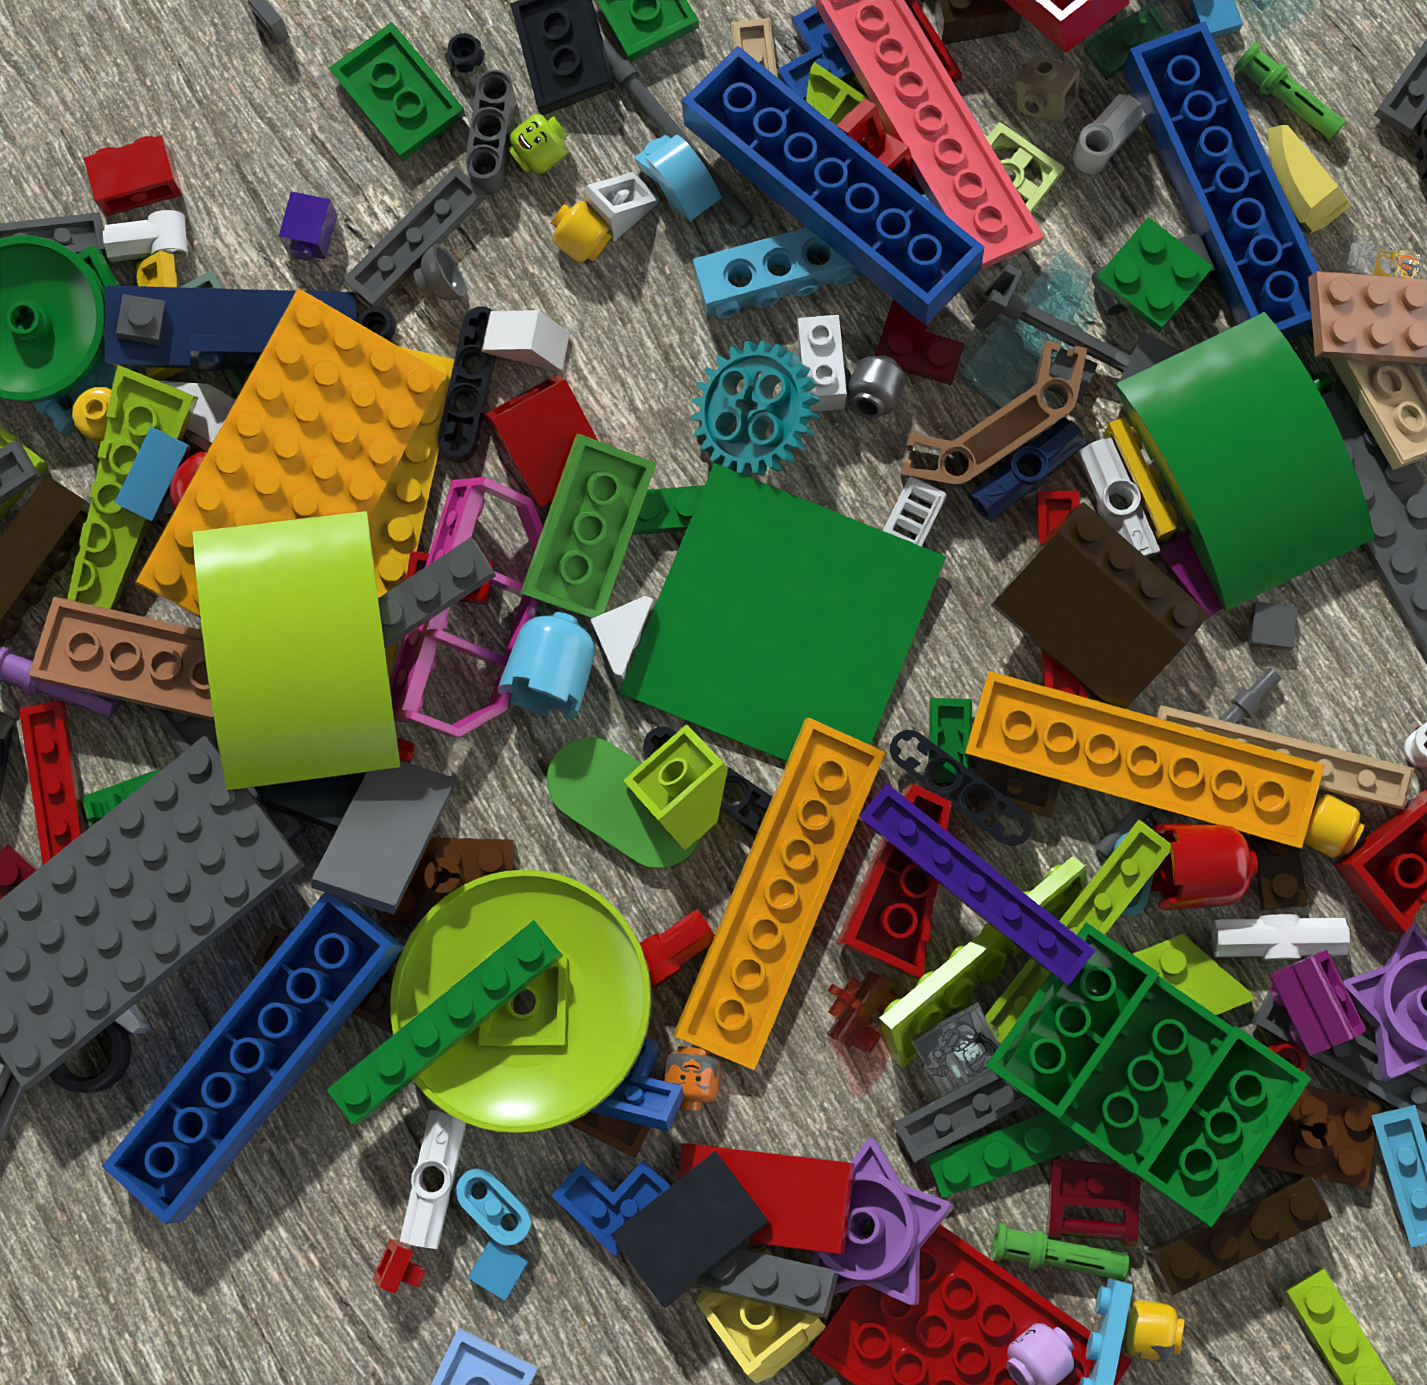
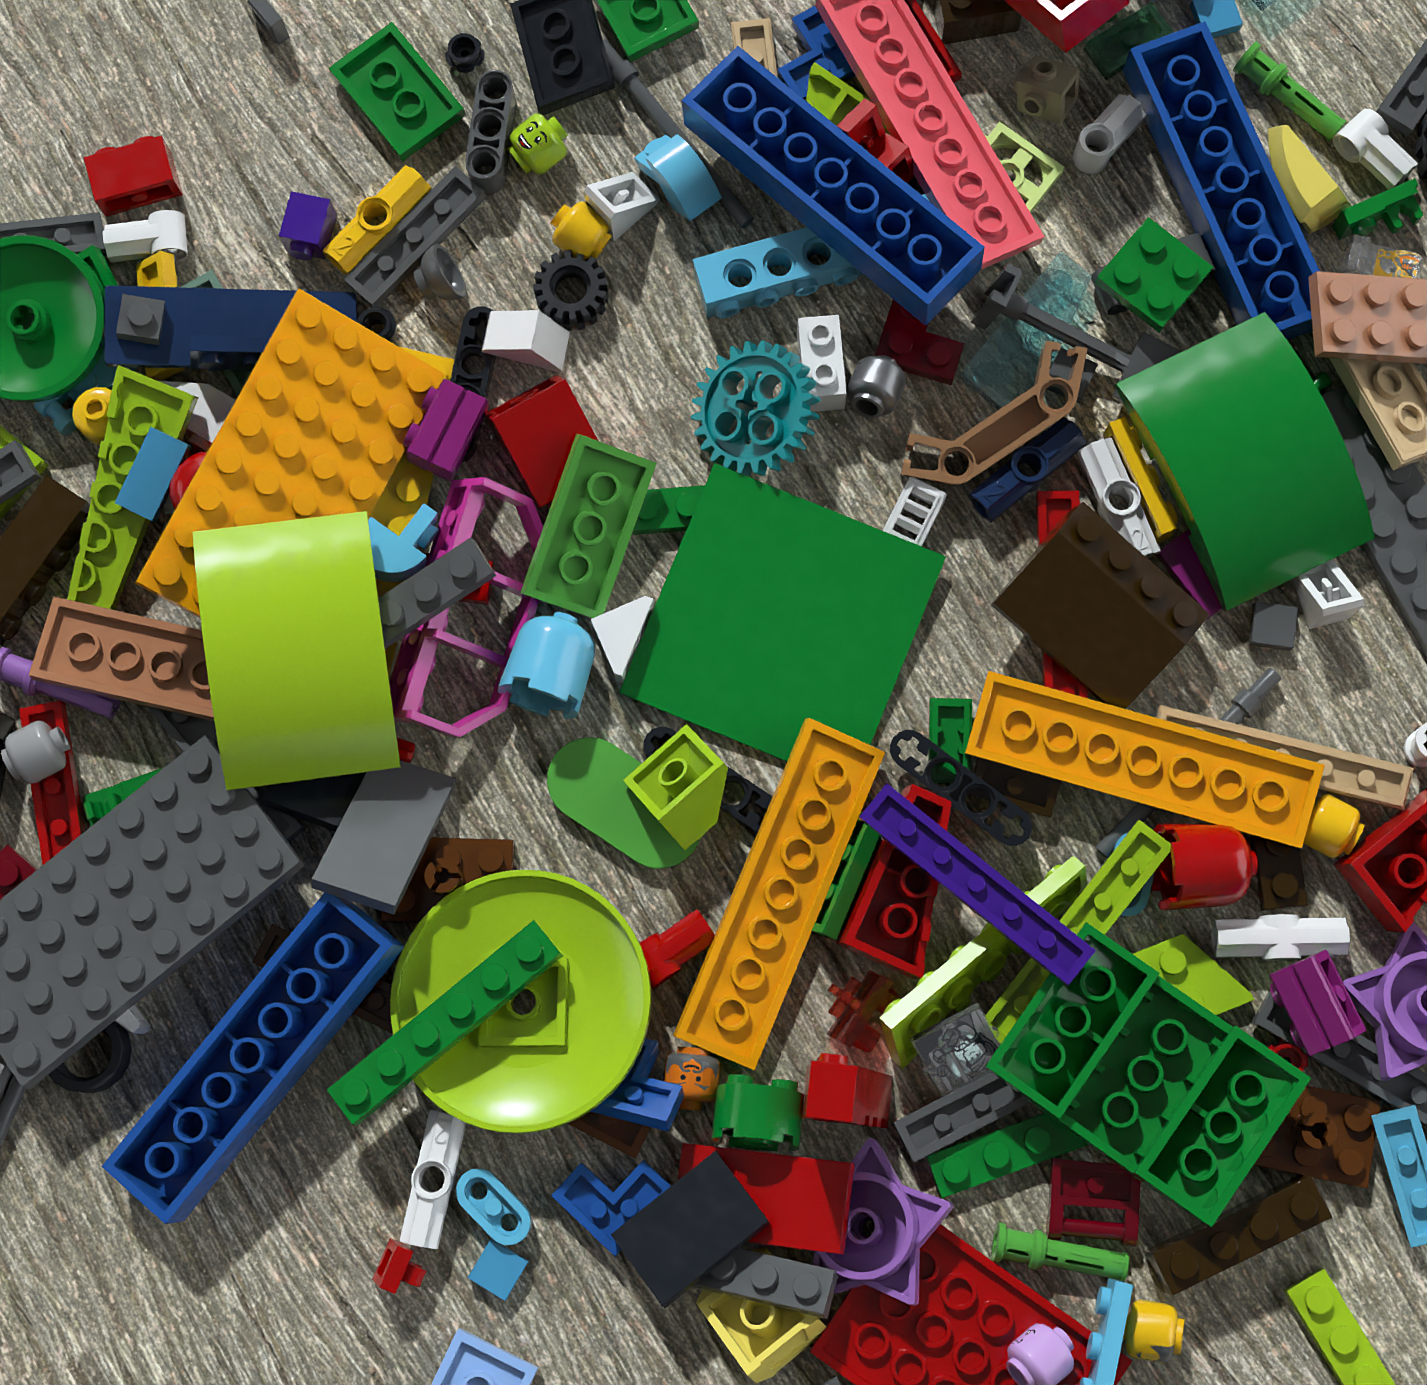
none -> light grey head [1,721,70,783]
none -> yellow piece [322,165,432,275]
none -> medium azure brick [368,503,439,582]
none -> magenta brick [403,379,489,482]
none -> black tyre [533,250,609,331]
none -> green brick [712,1074,804,1152]
none -> red wedge [802,1053,893,1129]
none -> green plate [811,813,882,940]
none -> white slope [1293,559,1364,629]
none -> green plate [1332,178,1423,240]
none -> white piece [1333,108,1418,190]

